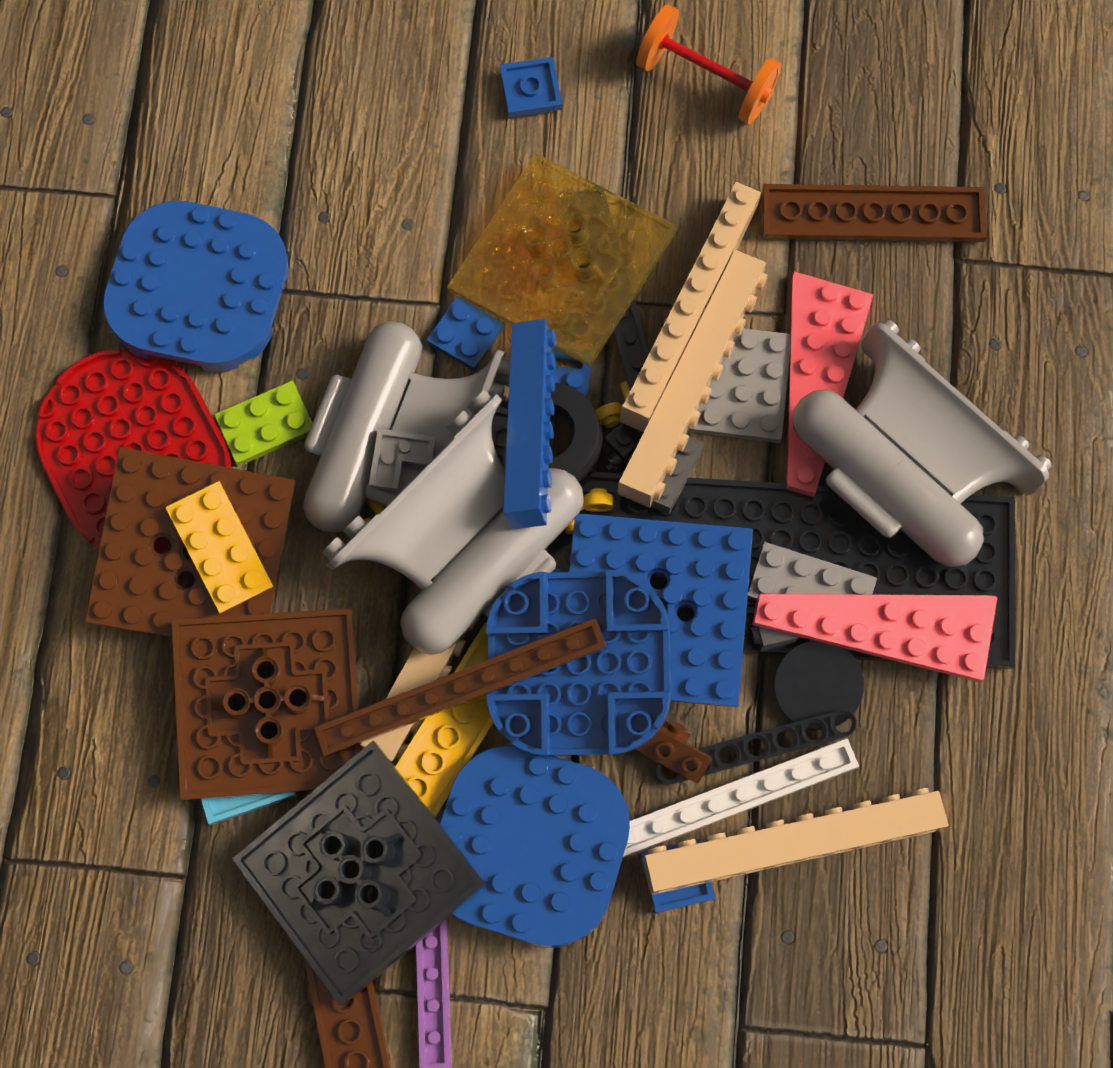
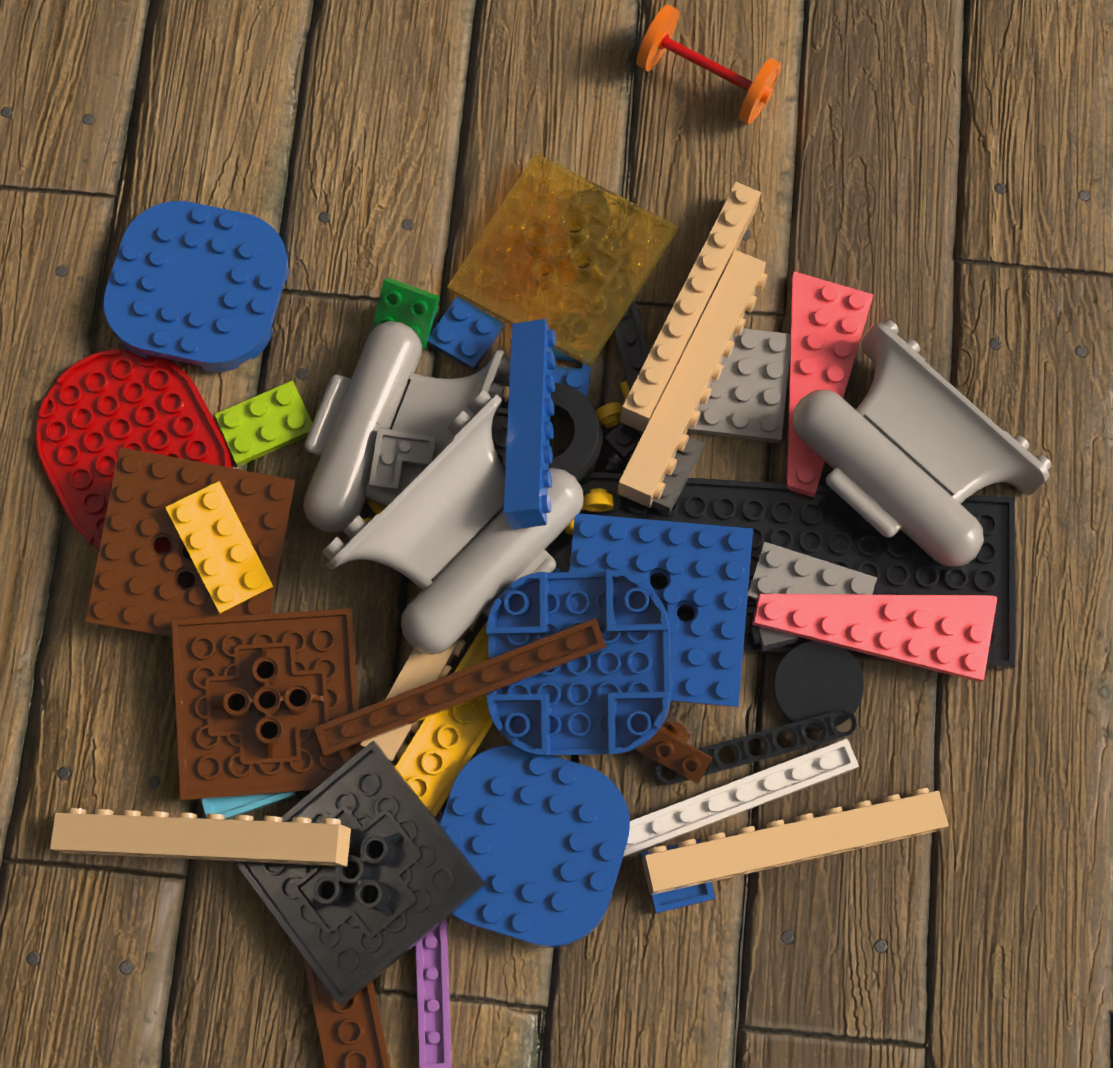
blue plate [500,57,562,118] -> none
reddish brown plate [762,184,986,242] -> none
none -> tan brick [50,808,351,867]
none -> green plate [371,277,440,351]

